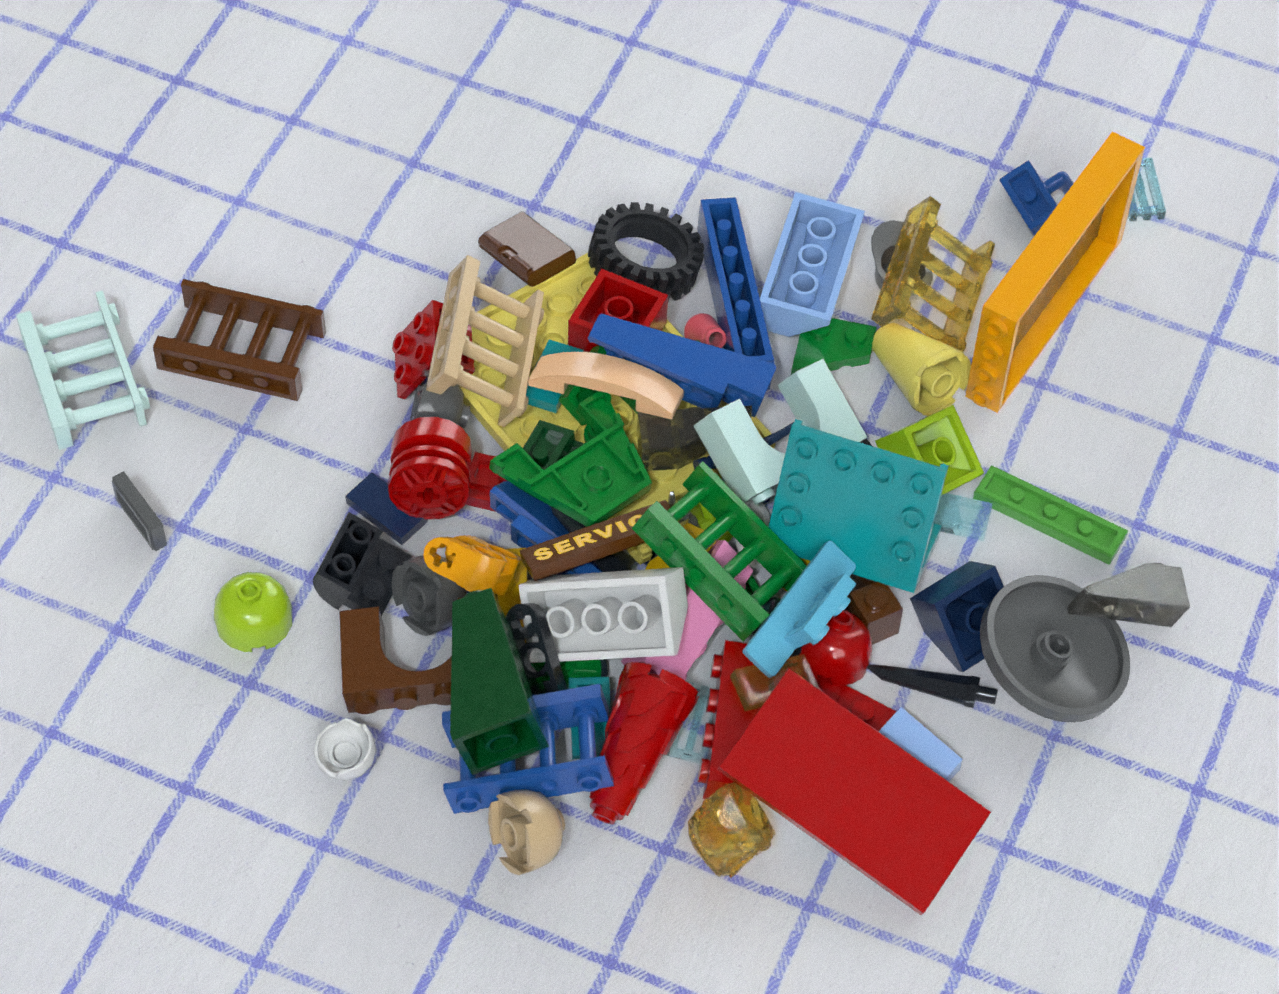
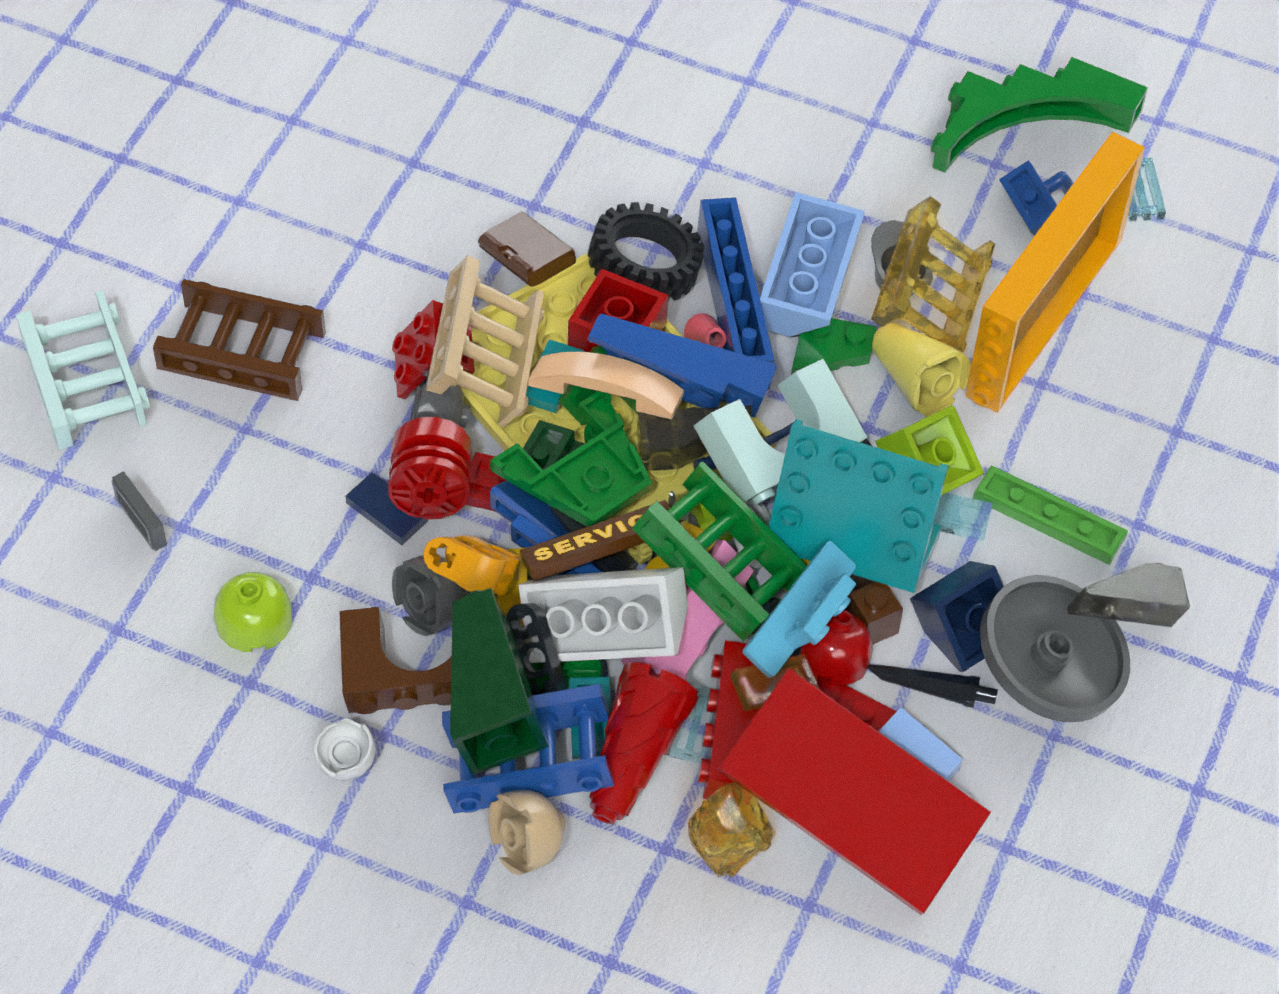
black brick [313,512,412,616] -> none
none -> green arch [931,57,1148,173]

